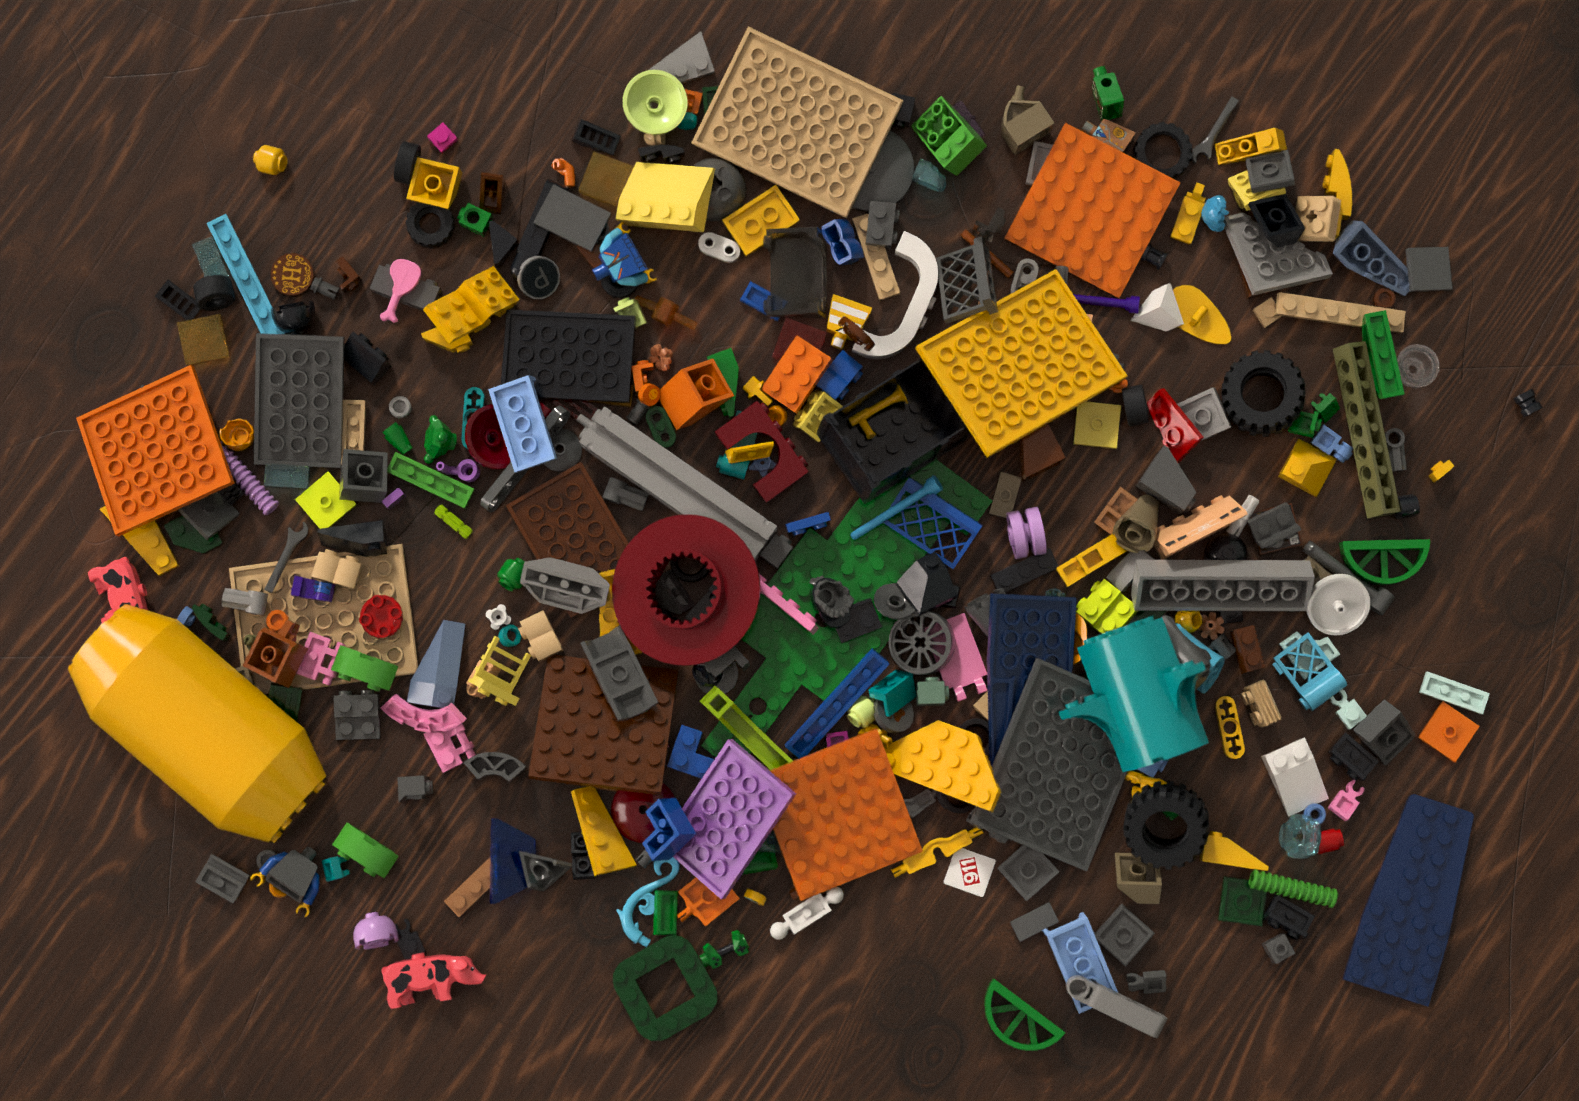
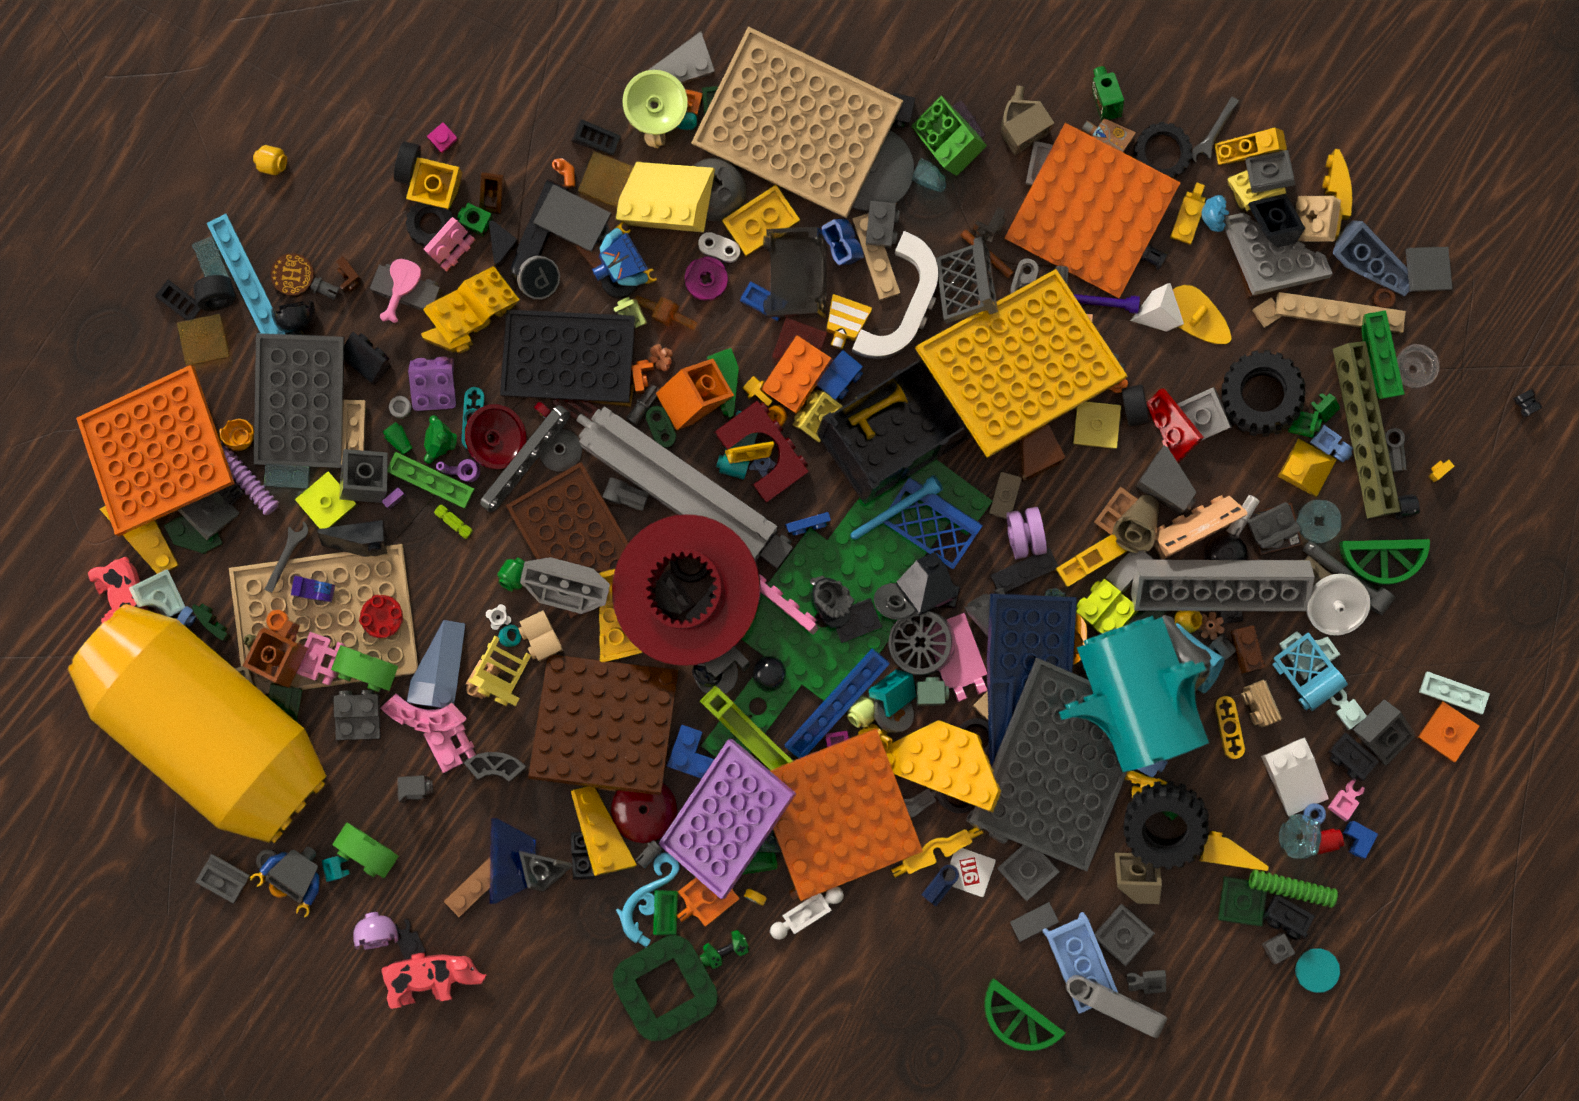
light grey piece [222,588,268,616] -> none
tan brick [311,549,363,590] -> none
light blue plate [488,375,557,473] -> none
dark grey piece [580,625,658,721] -> none
black slope [638,145,685,164] -> none
orange tile [638,383,660,406] -> none
blue brick [642,798,696,861] -> none
reddish brown tile [838,316,875,351] -> none
dark blue wing [1342,794,1474,1007] -> none
none -> light aqua tile [129,569,185,617]
none -> medium lavender bracket [408,356,456,411]
none -> bright pink plate [424,217,475,272]
none -> magenta plate [685,257,728,301]
none -> black hair [753,656,786,692]
none -> dark blue piece [921,864,959,906]
none -> teal tile [1295,948,1340,993]
none -> clear light blue plate [1296,500,1341,544]
none -> blue piece [1343,821,1378,858]

